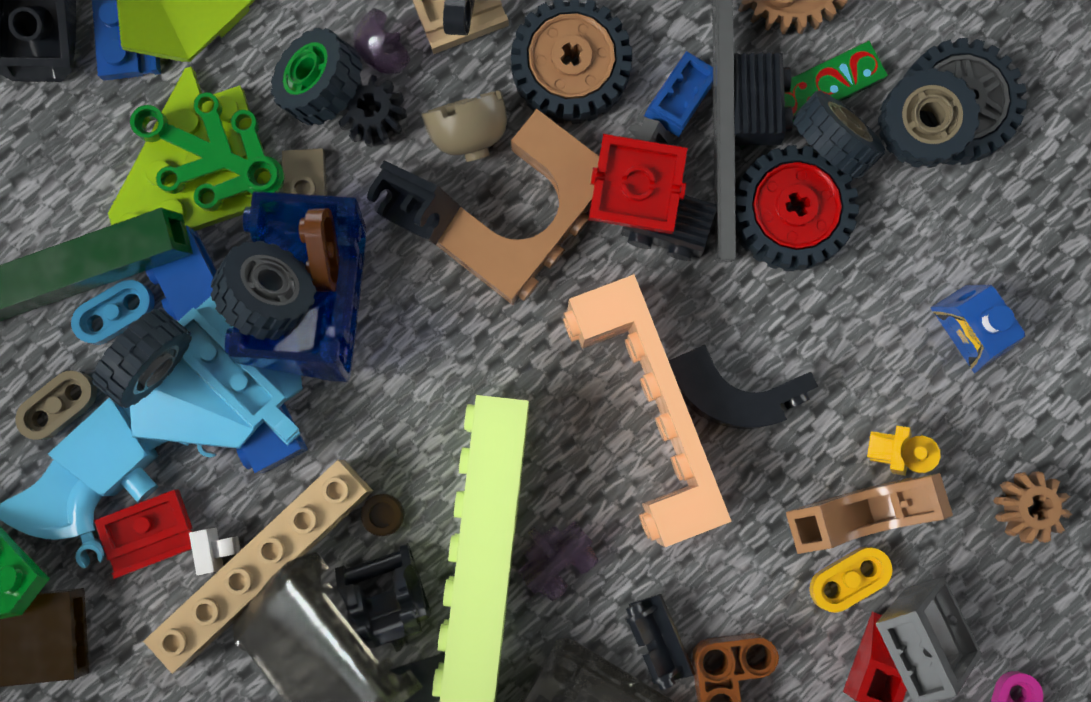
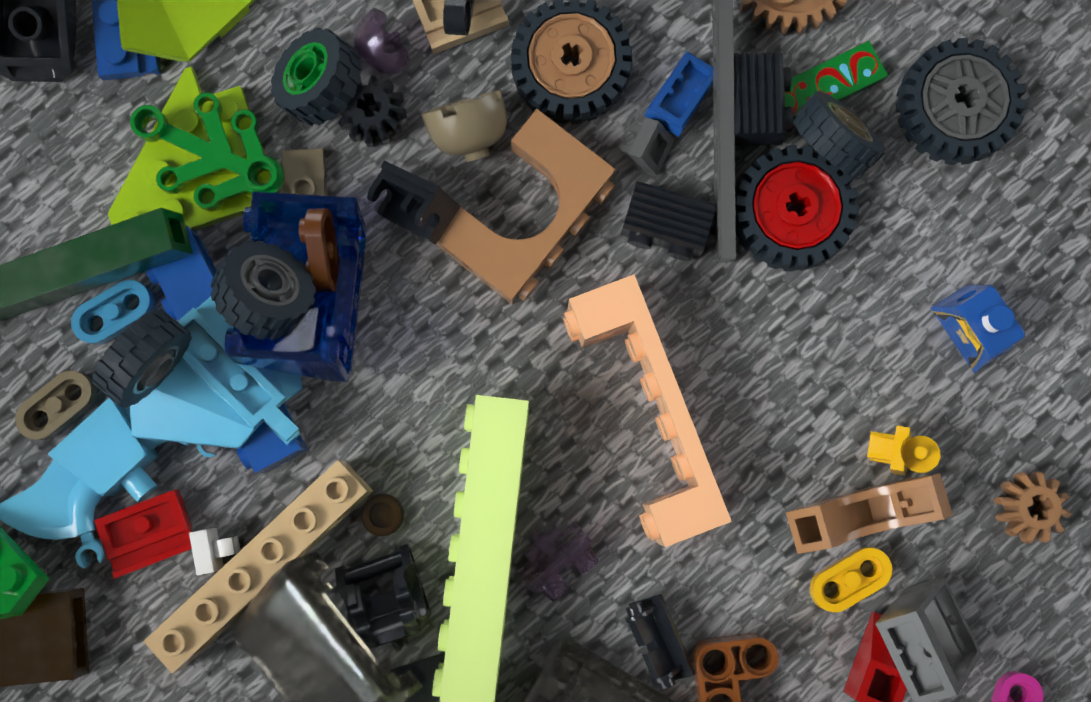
red plate [589,134,688,234] -> none
black arch [668,344,818,429] -> none
black wheel [878,68,980,168] -> none

